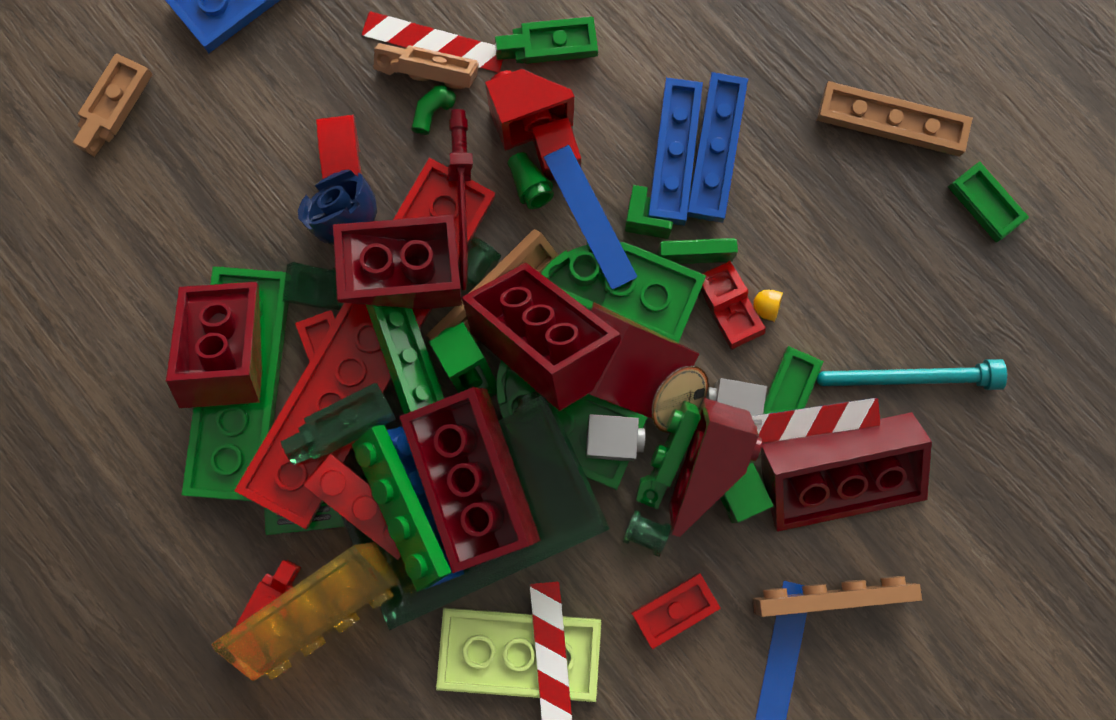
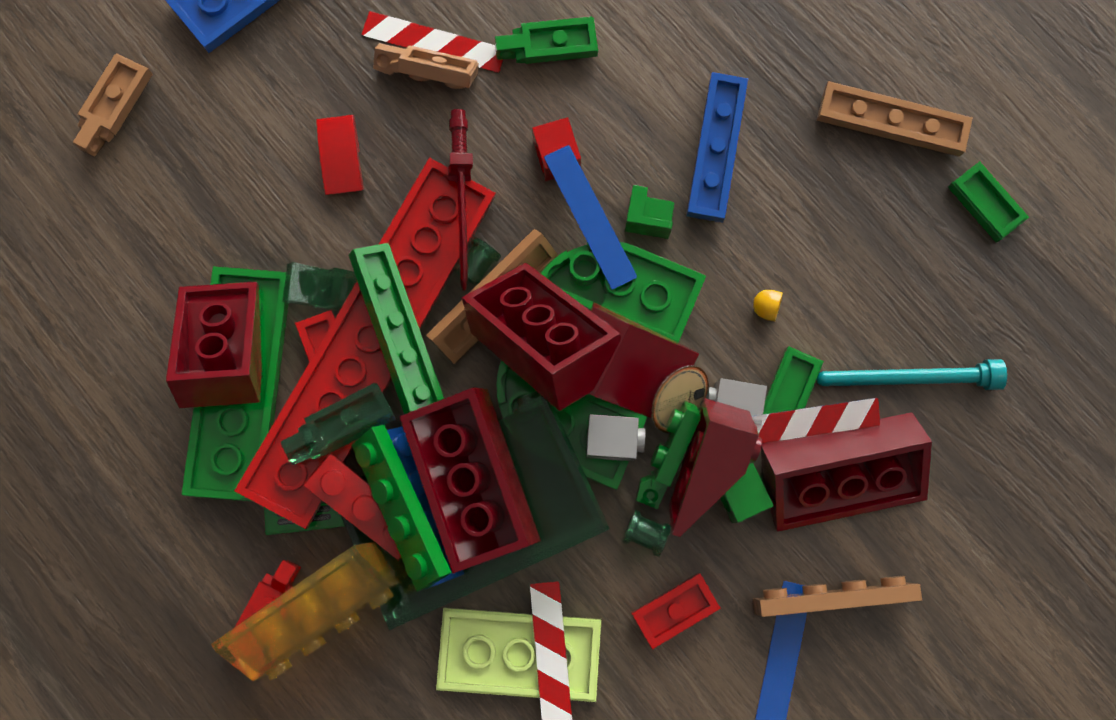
dark blue cylinder [298,170,377,245] -> none
dark red slope [333,215,462,309] -> none
green arm [411,85,456,135] -> none
green slope [429,322,497,397] -> none
red slope [485,69,575,151] -> none
green cone [507,152,554,209] -> none
blue plate [648,77,703,226] -> none
green tile [657,238,738,264] -> none
red slope [701,261,766,350] -> none

